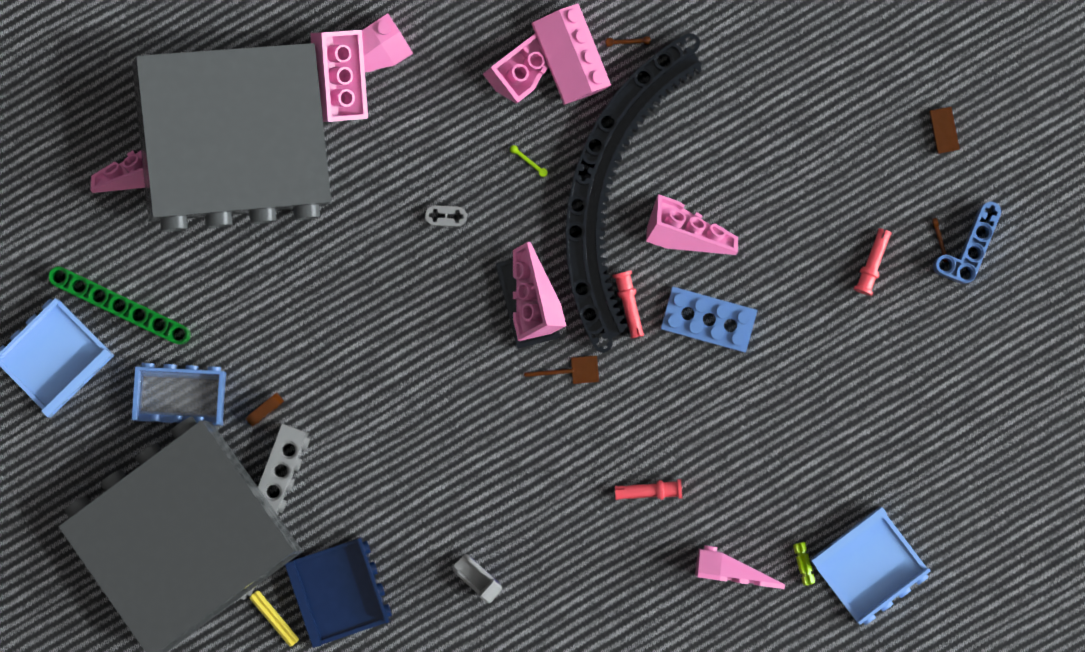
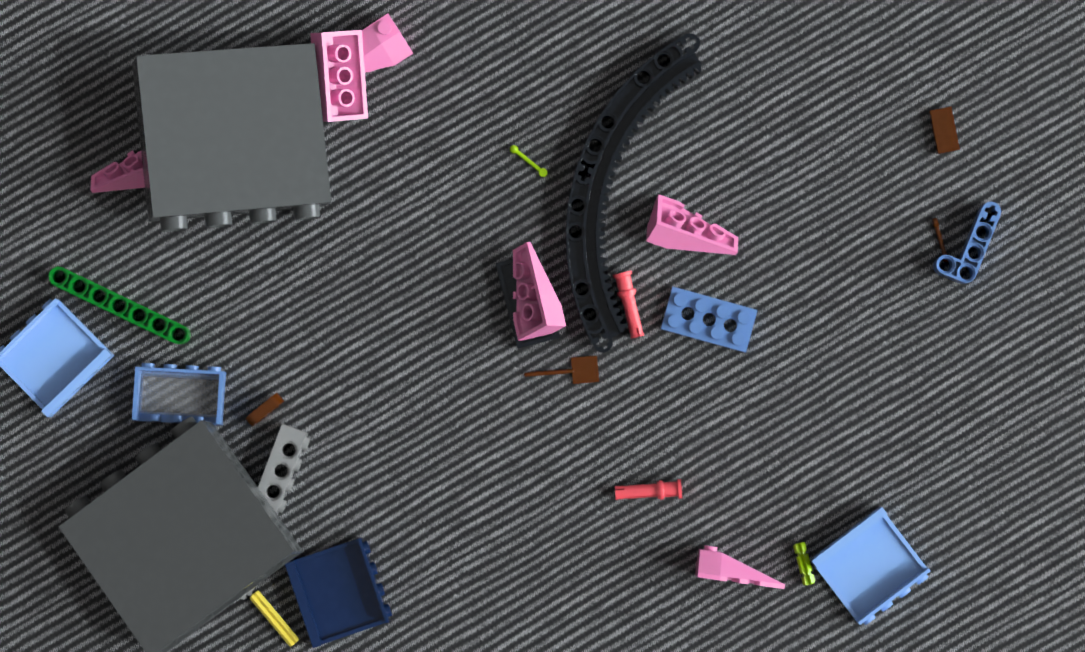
light grey beam [425,205,467,227] -> none
light grey animal [452,554,502,603] -> none
bright pink wedge [483,34,548,104] -> none
bright pink slope [531,4,611,105] -> none
reddish brown hinge [605,36,651,47] -> none
coral pin [854,228,892,296] -> none

